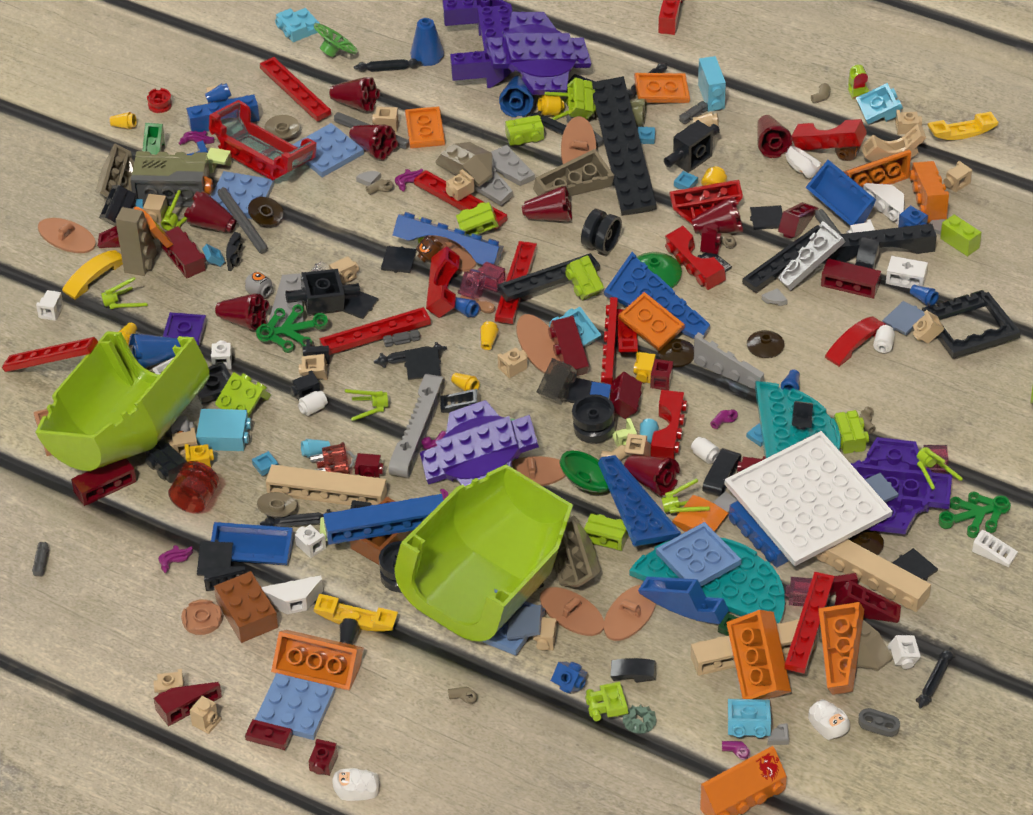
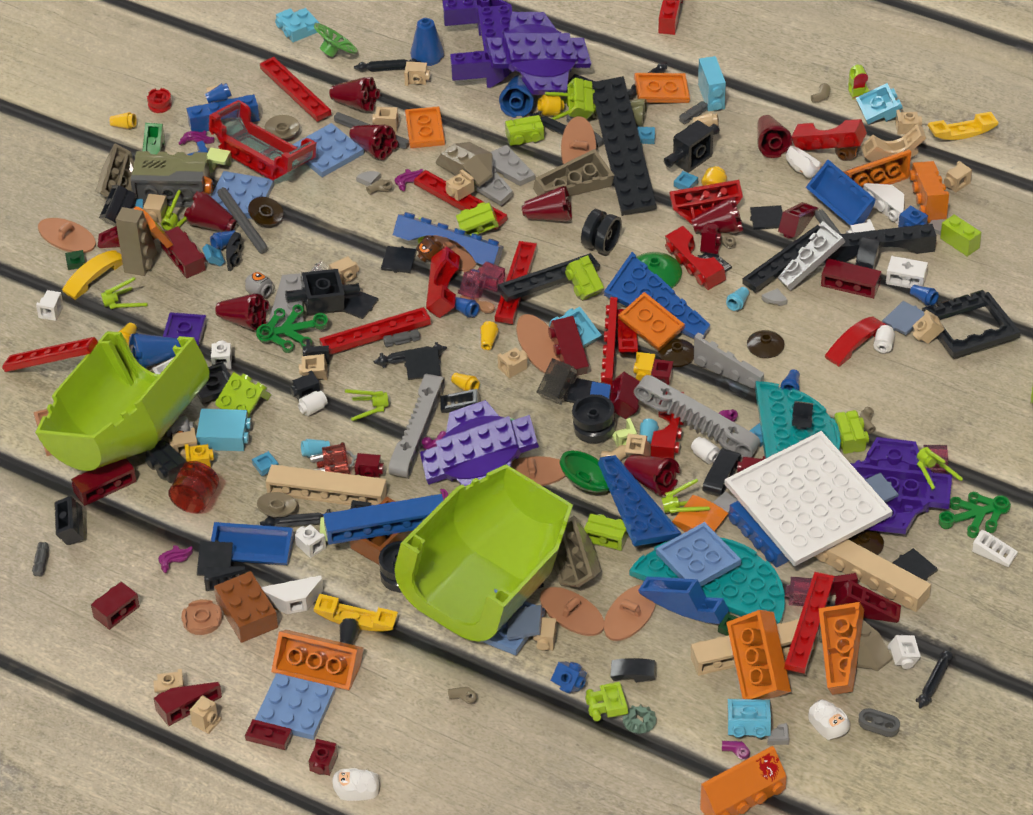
none -> black brick [54,496,84,545]
none -> dark green plate [65,250,85,270]
none -> dark red brick [91,581,140,630]
none -> blue cone [210,230,236,250]
none -> tan brick [404,62,430,86]
none -> light grey gear [634,375,760,459]
none -> medium azure cone [726,287,749,311]

